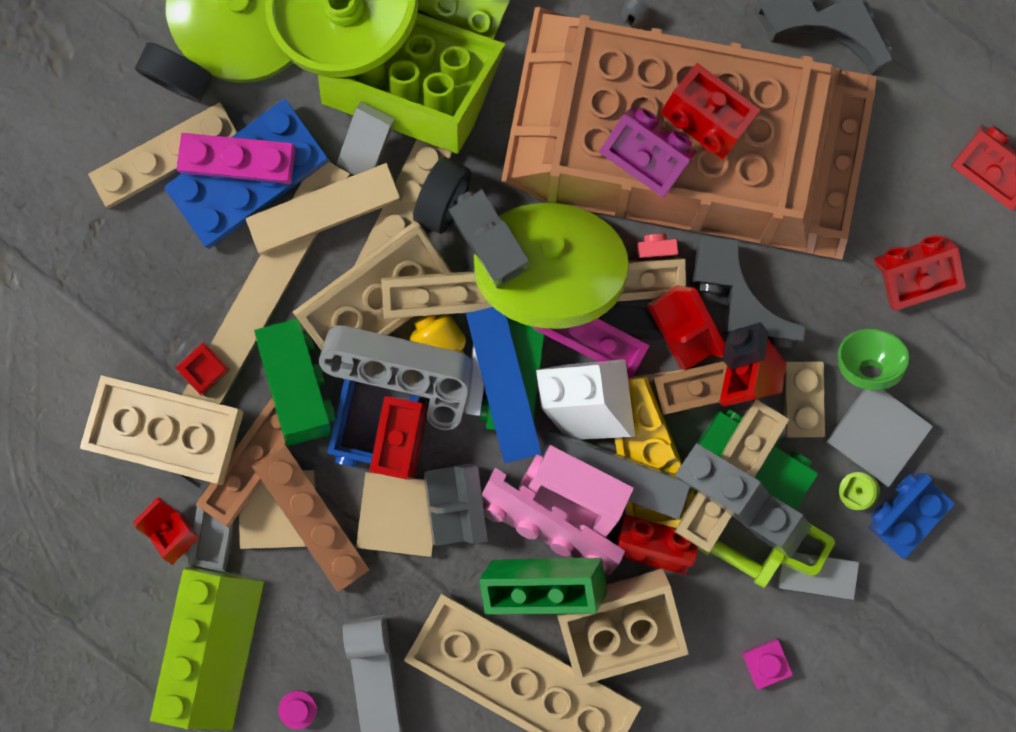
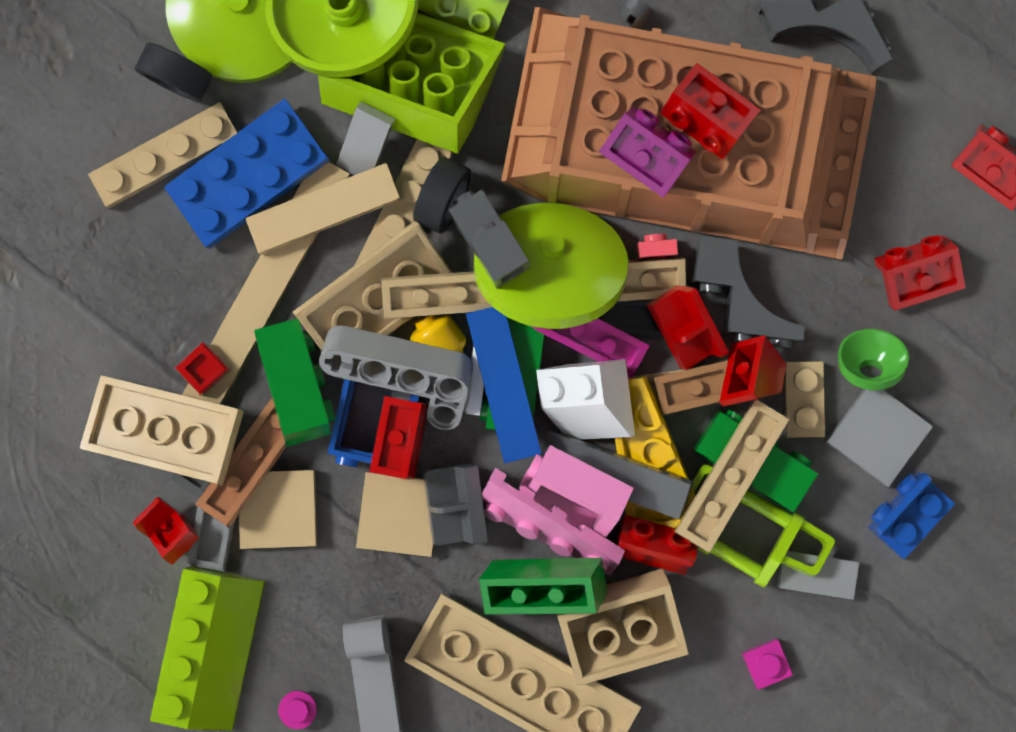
dark pink plate [176,133,296,184] -> none
nougat plate [252,444,369,592] -> none
dark grey arch [675,443,812,559] -> none
black plate [723,322,768,370] -> none
lime tile [839,472,880,510] -> none

